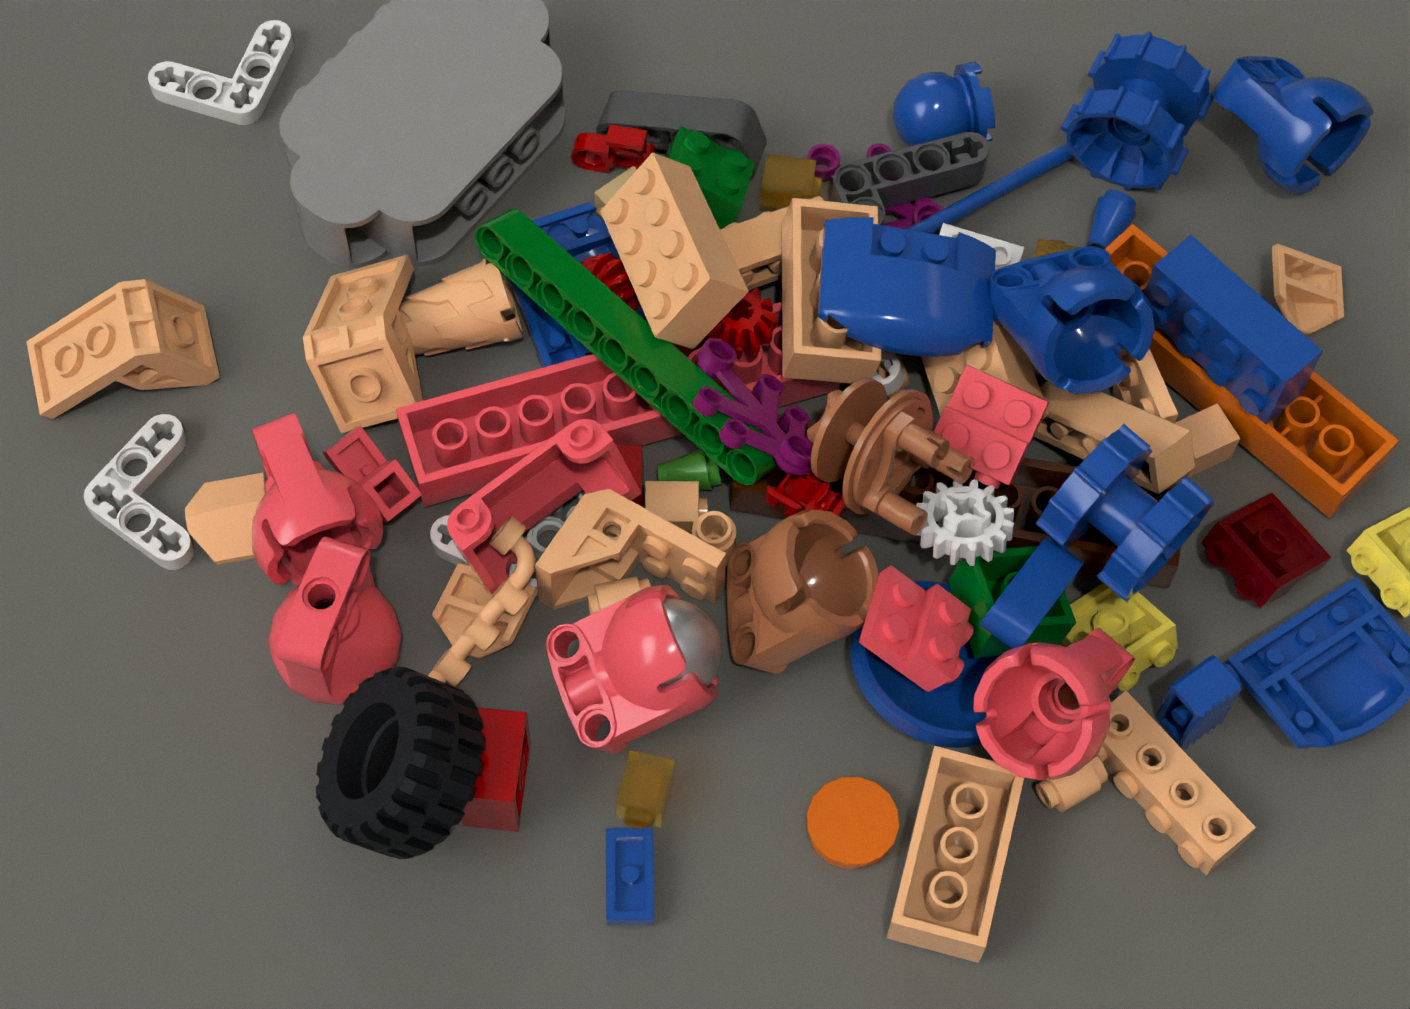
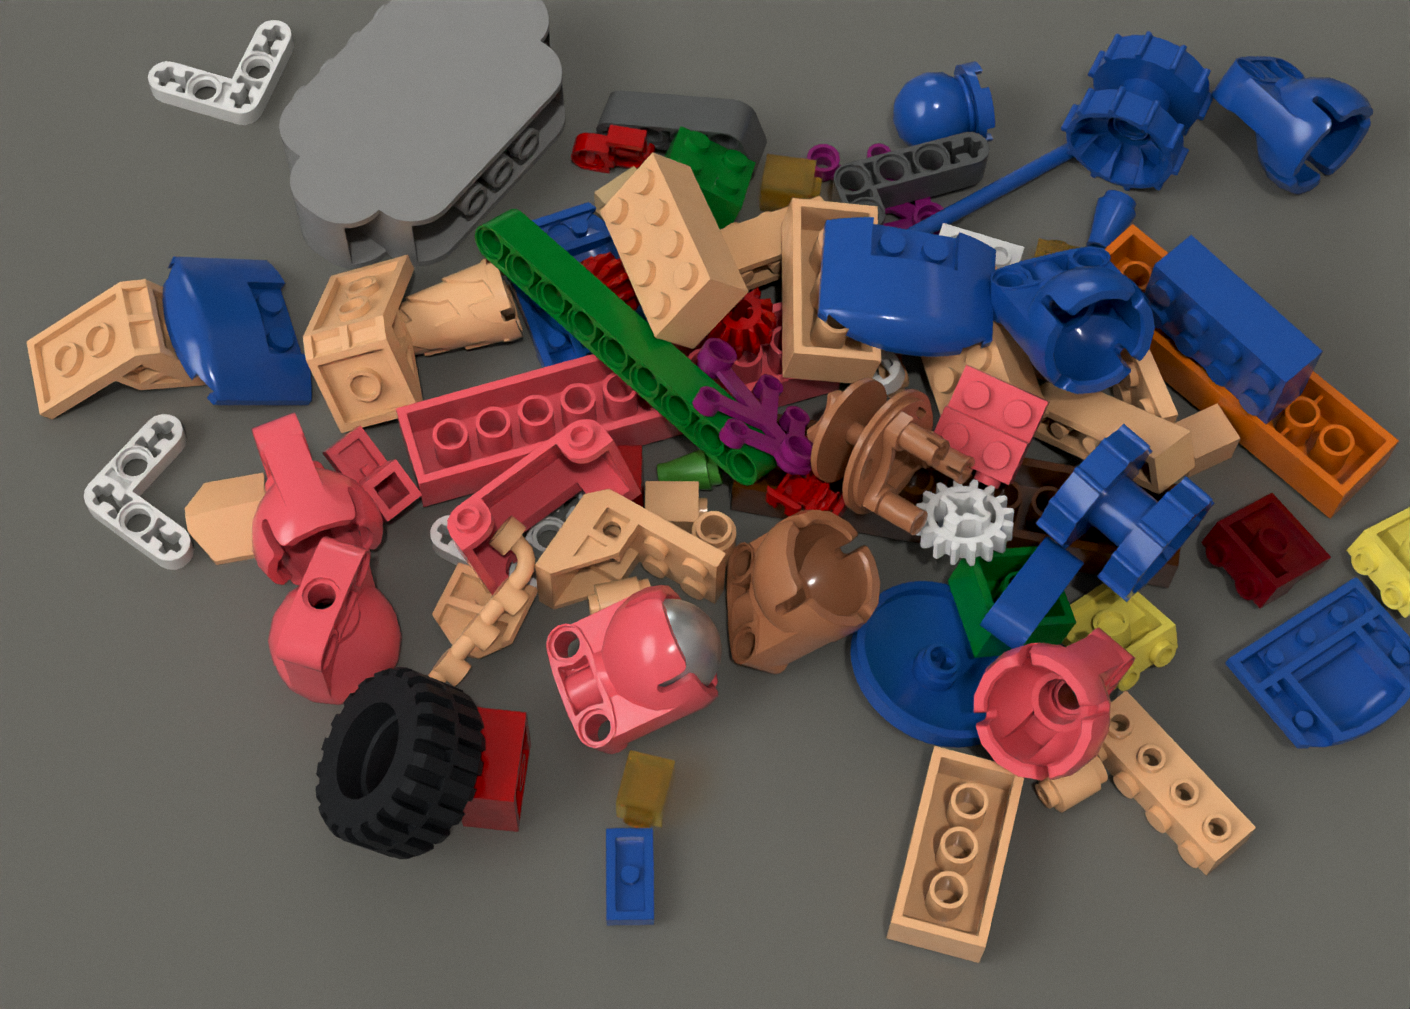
orange tile [806,777,899,870] -> none
coral plate [859,565,974,692] -> none
blue brick [1155,655,1241,749] -> none
light nougat slope [1272,243,1344,335] -> none
none -> blue slope [162,256,312,405]

